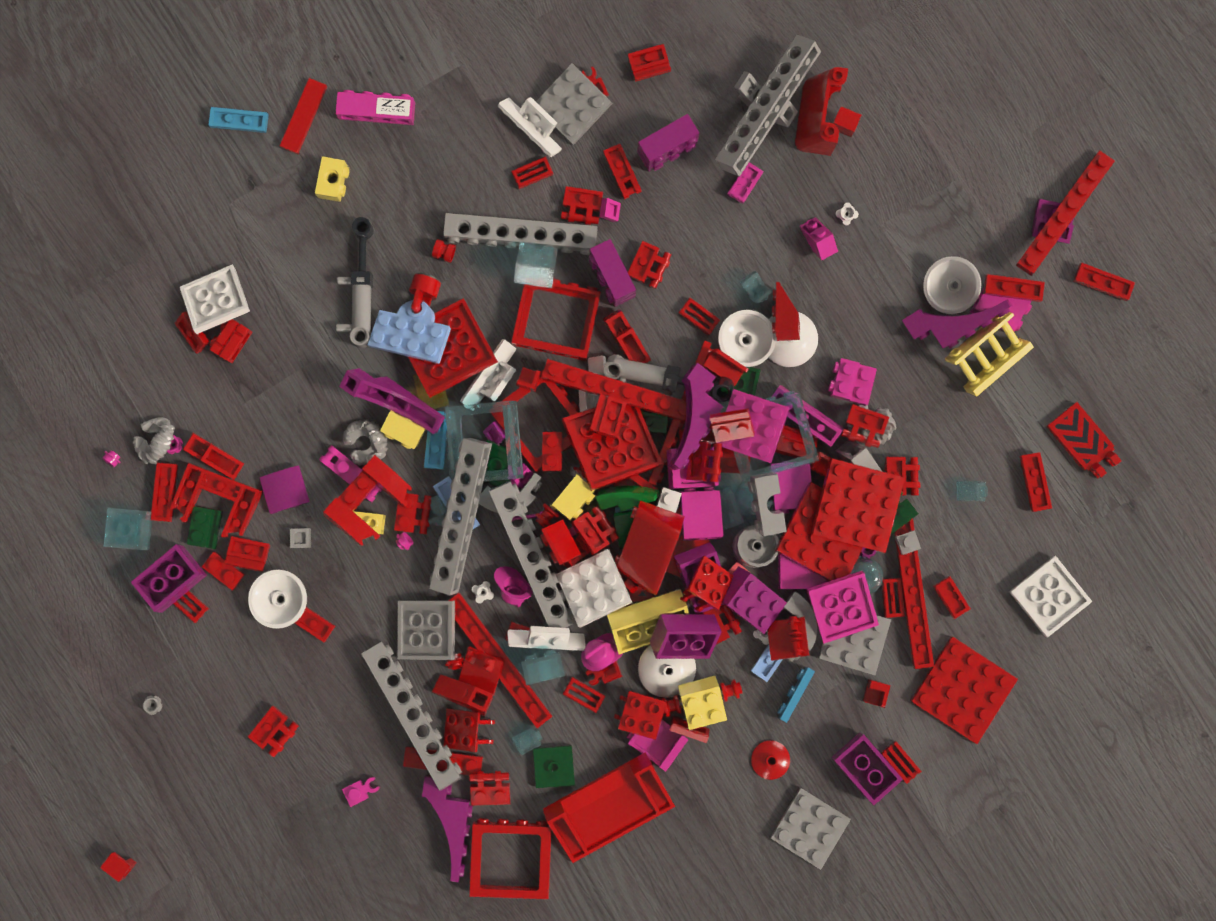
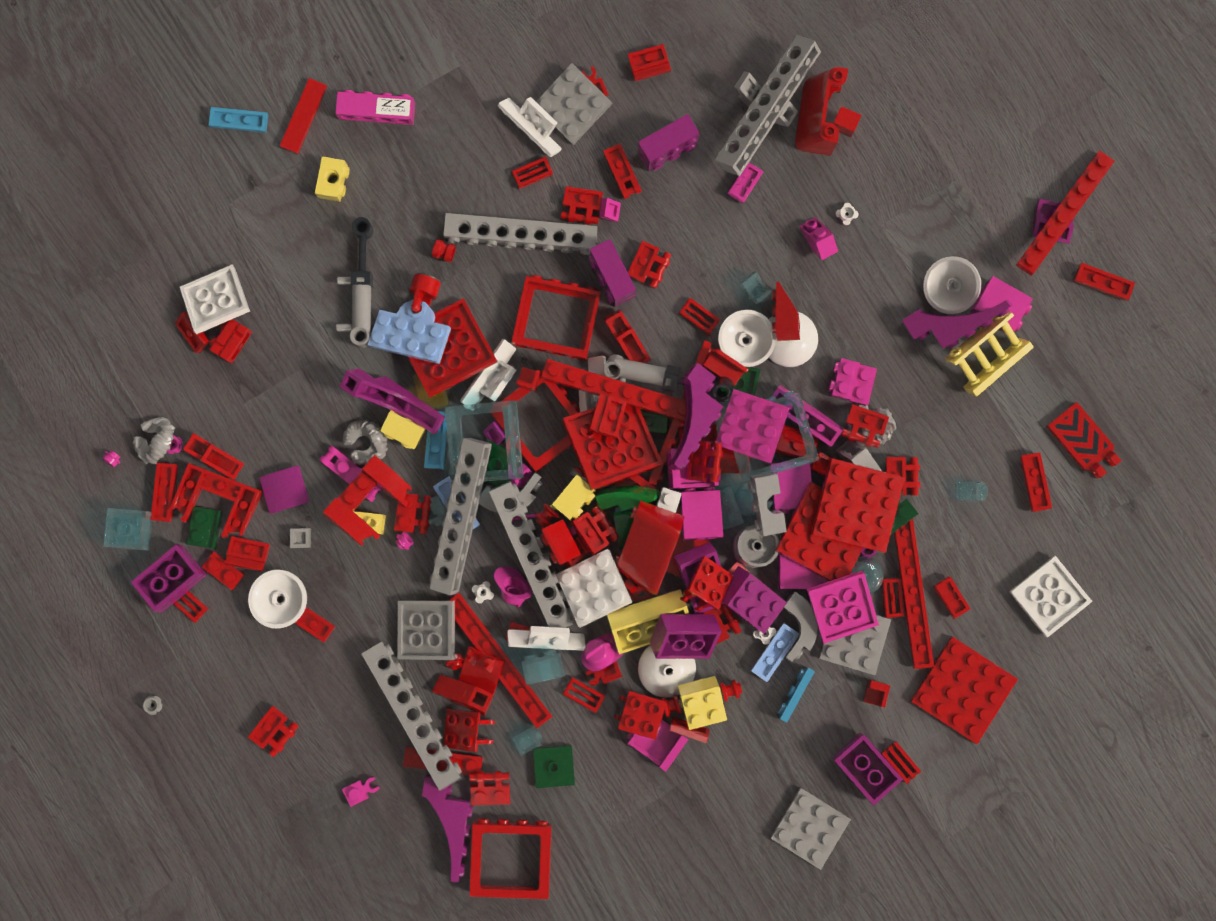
red panel [100,852,137,882] -> none
clear light blue brick [514,242,558,288] -> none
red plate [542,432,562,471] -> none
red slope [543,752,675,863] -> none
plate [709,408,755,443] -> none
red dish [751,740,790,780] -> none
red hinge [767,616,809,661] -> none
light grey plate [895,530,921,555] -> none
red plate [984,274,1045,302] -> none

